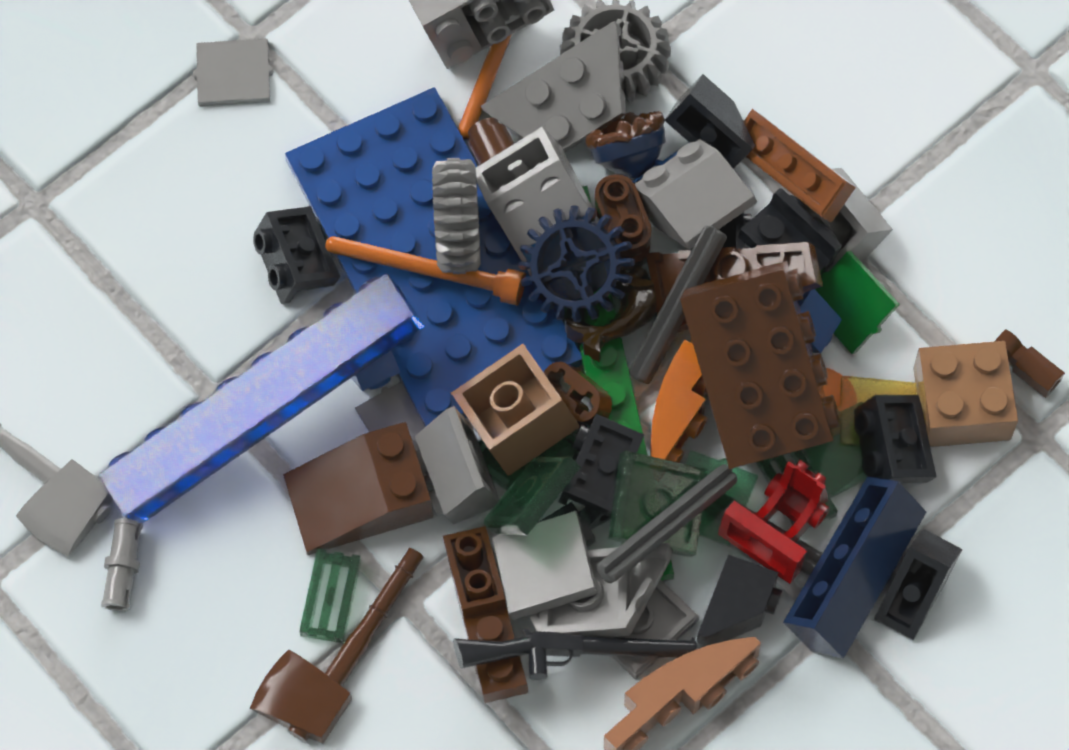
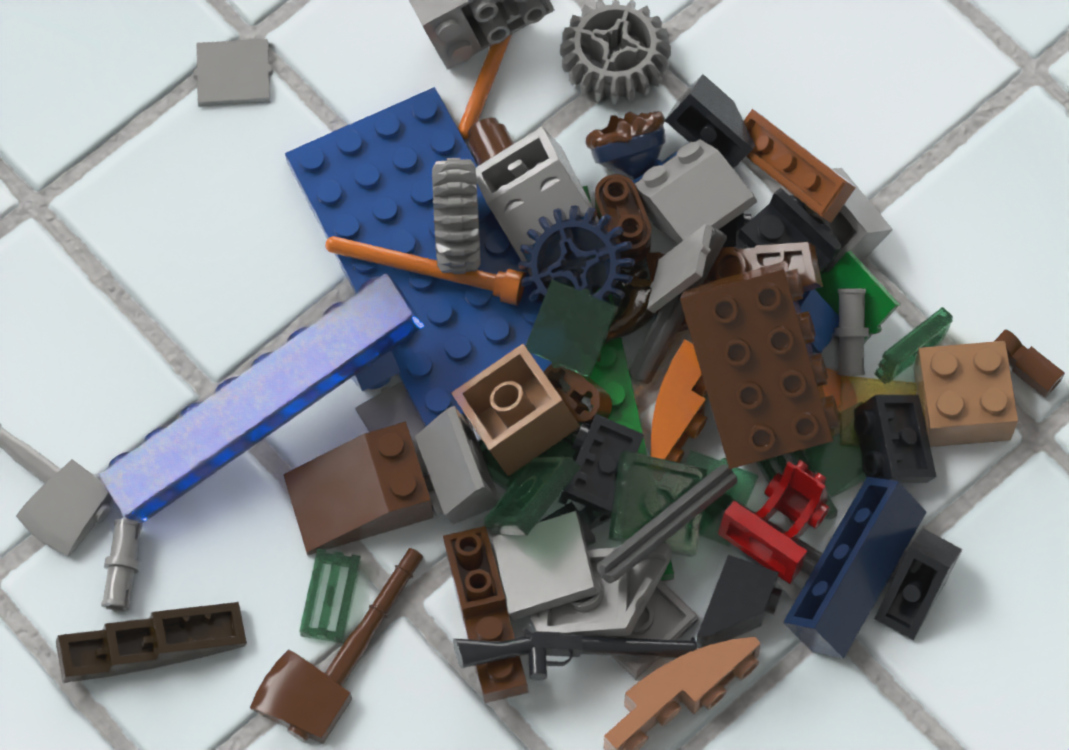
black bracket [253,206,340,304] -> none
light grey wing [481,21,626,153] -> none
none -> dark brown slope [55,602,247,683]
none -> clear green piece [525,279,618,378]
none -> light grey piece [647,223,713,313]
none -> light grey pin [834,289,869,376]
none -> clear green tile [874,307,953,384]

